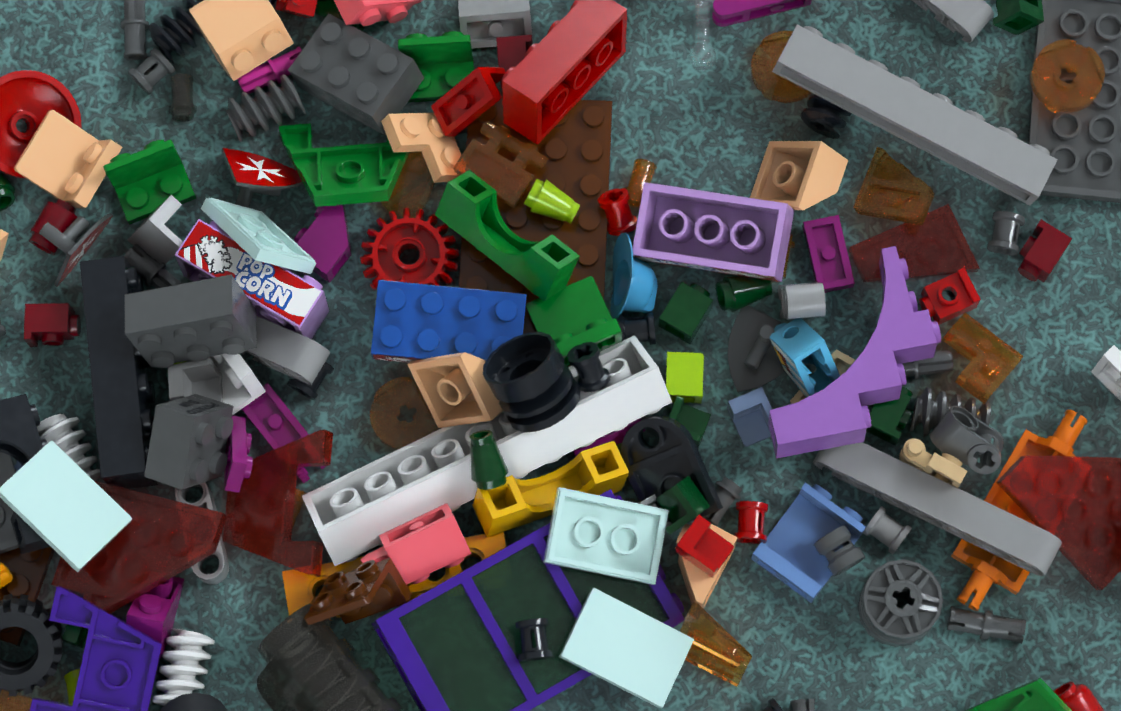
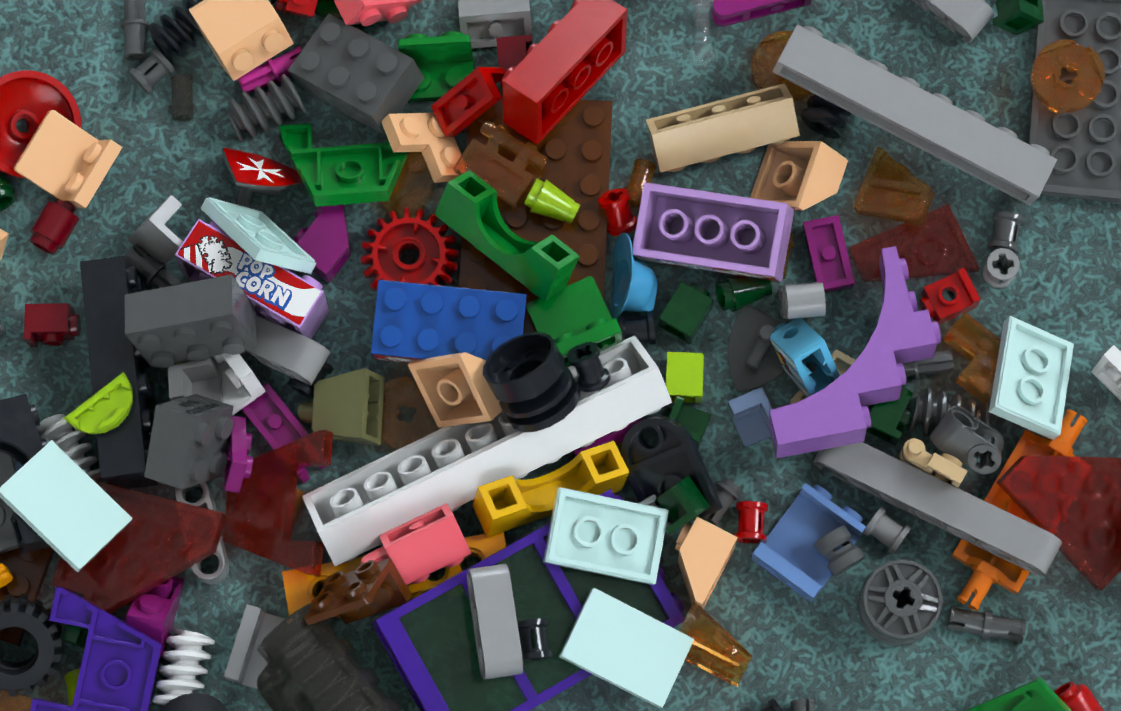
dark grey shield [39,213,113,287] -> none
green bracket [103,140,196,225] -> none
dark green cone [470,430,508,490] -> none
red panel [676,515,734,578] -> none
dark red brick [1018,219,1072,282] -> none
none -> lime plate [64,372,133,434]
none -> light grey panel [224,604,293,692]
none -> olive torso [298,369,385,446]
none -> light grey beam [467,564,523,680]
none -> tan brick [646,83,800,173]
none -> light grey bush [983,248,1020,289]
none -> light aqua tile [989,316,1074,440]

